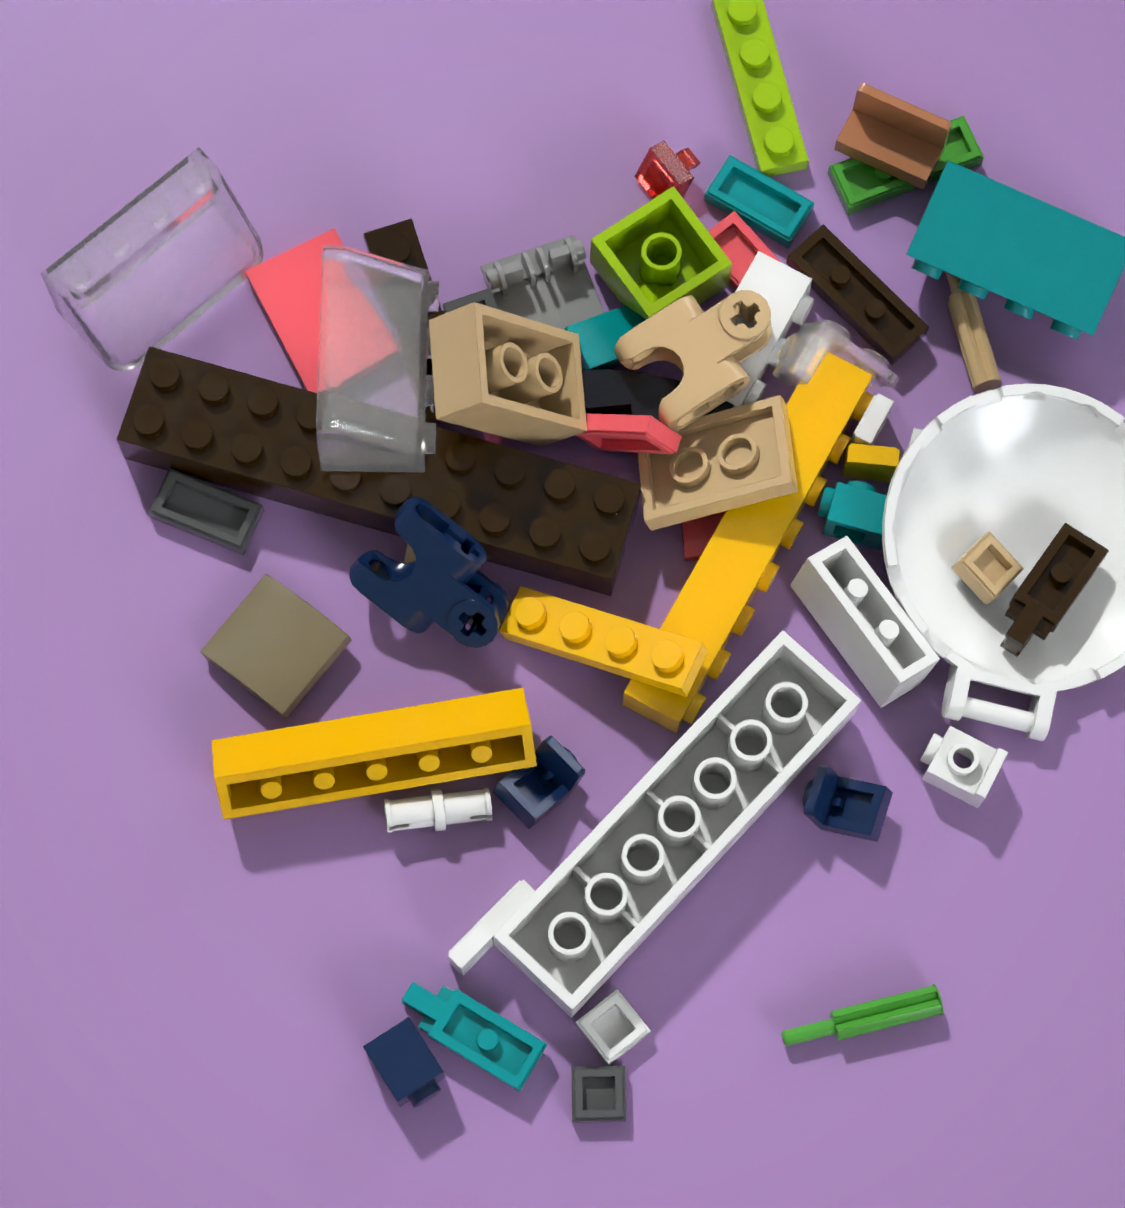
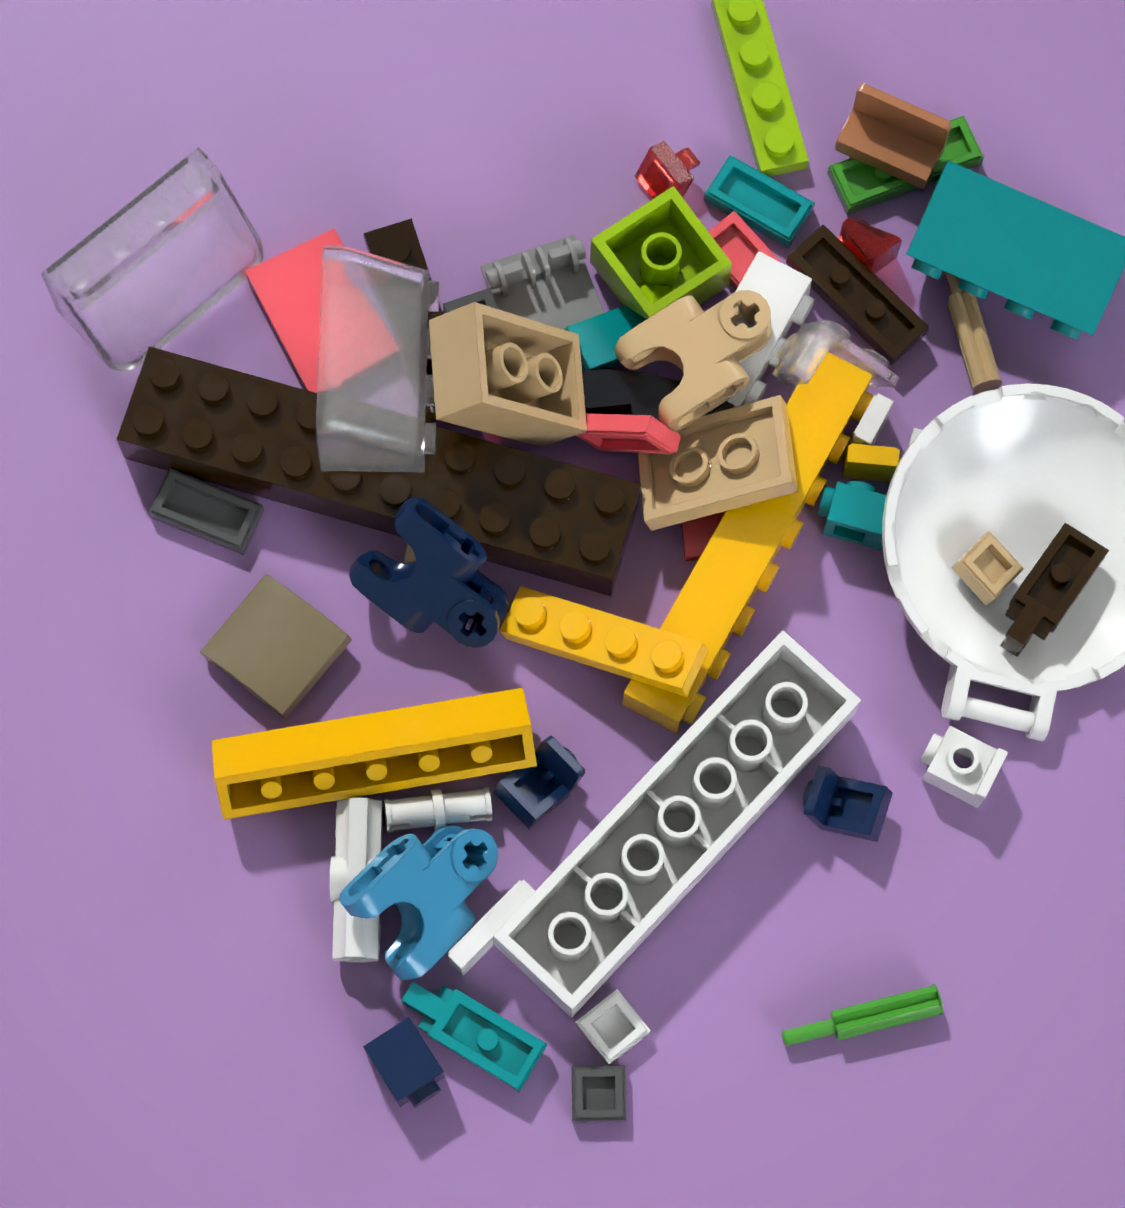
white brick [790,536,940,708] -> none
none -> white piece [330,798,383,963]
none -> dark azure piece [339,825,498,980]
none -> clear red slope [838,218,902,274]

